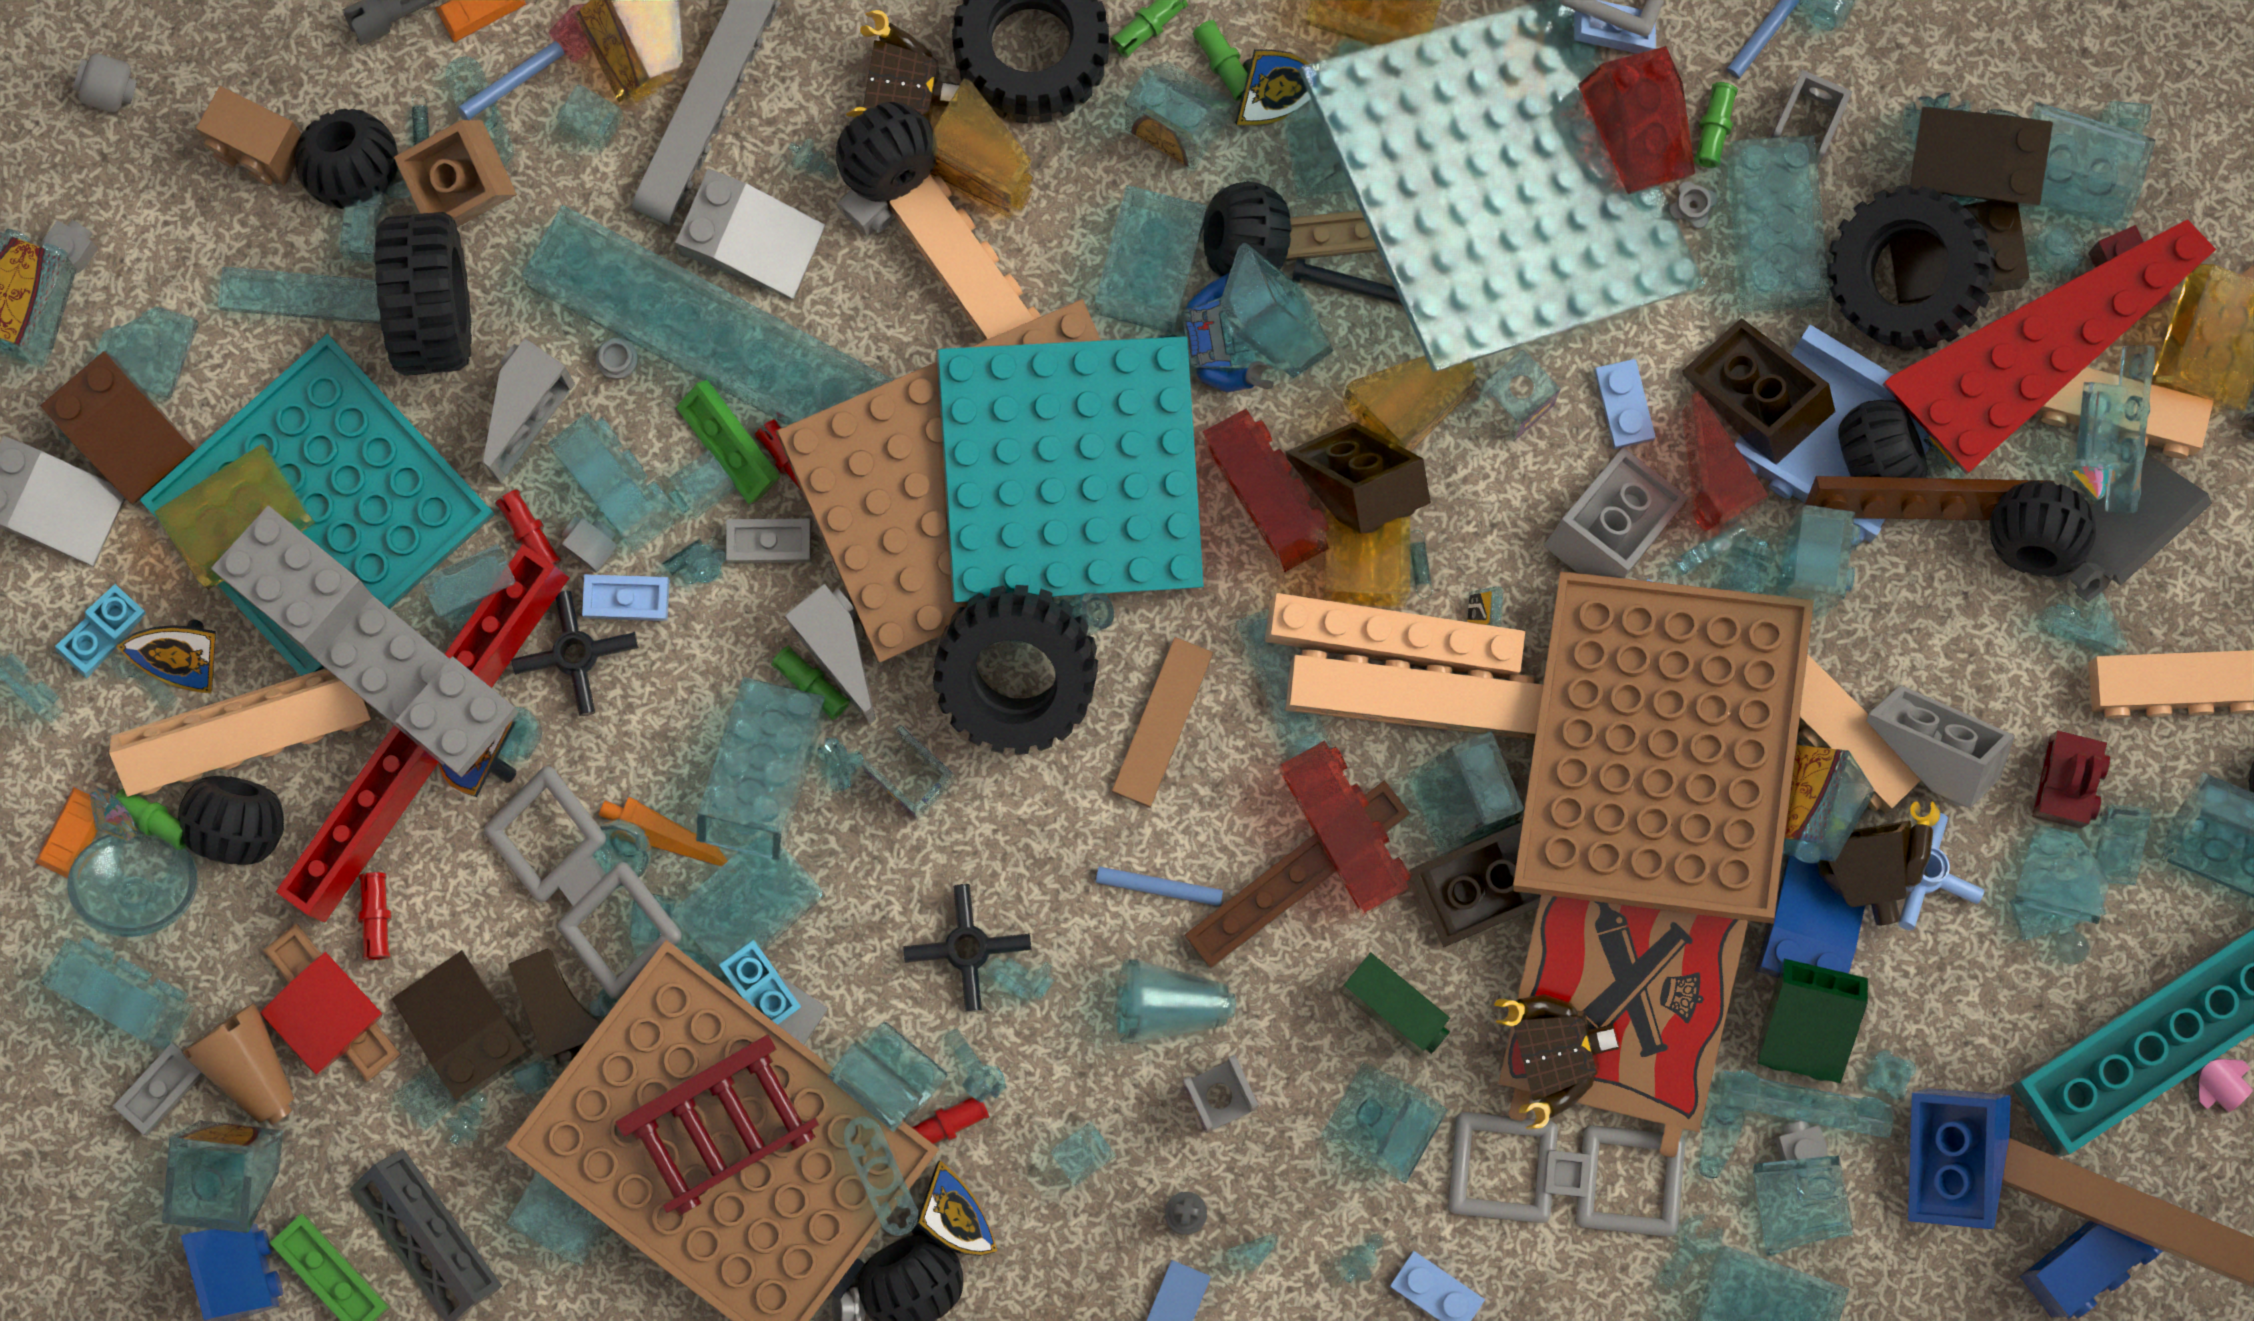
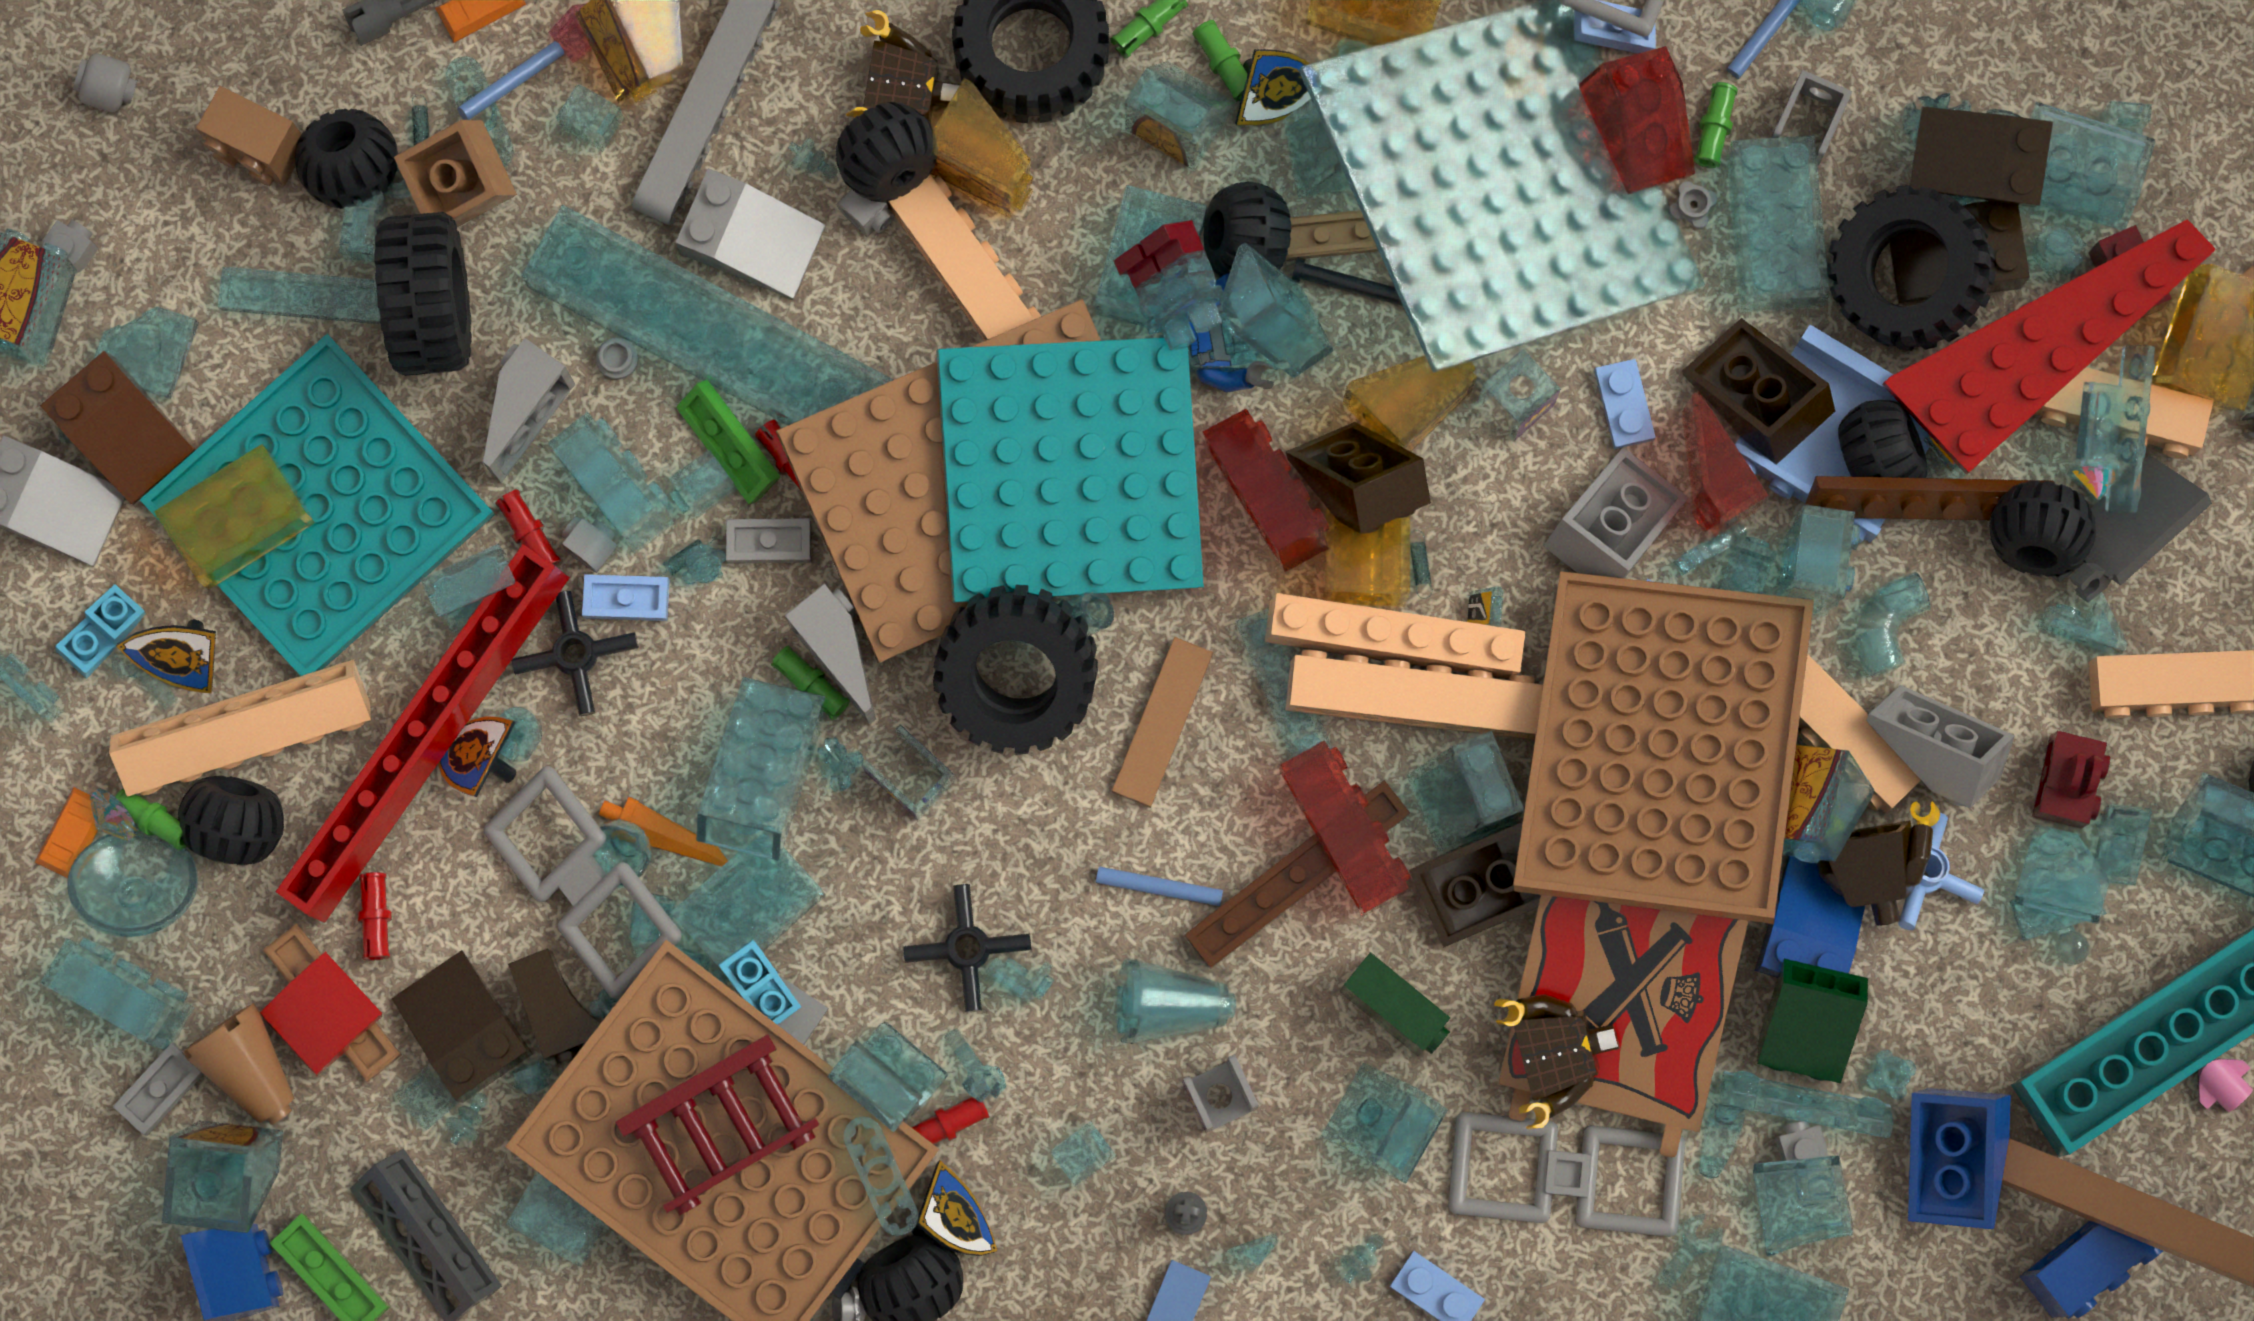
light grey bracket [211,505,519,778] -> none
none -> clear light blue hips [1113,220,1225,351]
none -> clear light blue cylinder [1855,572,1931,678]

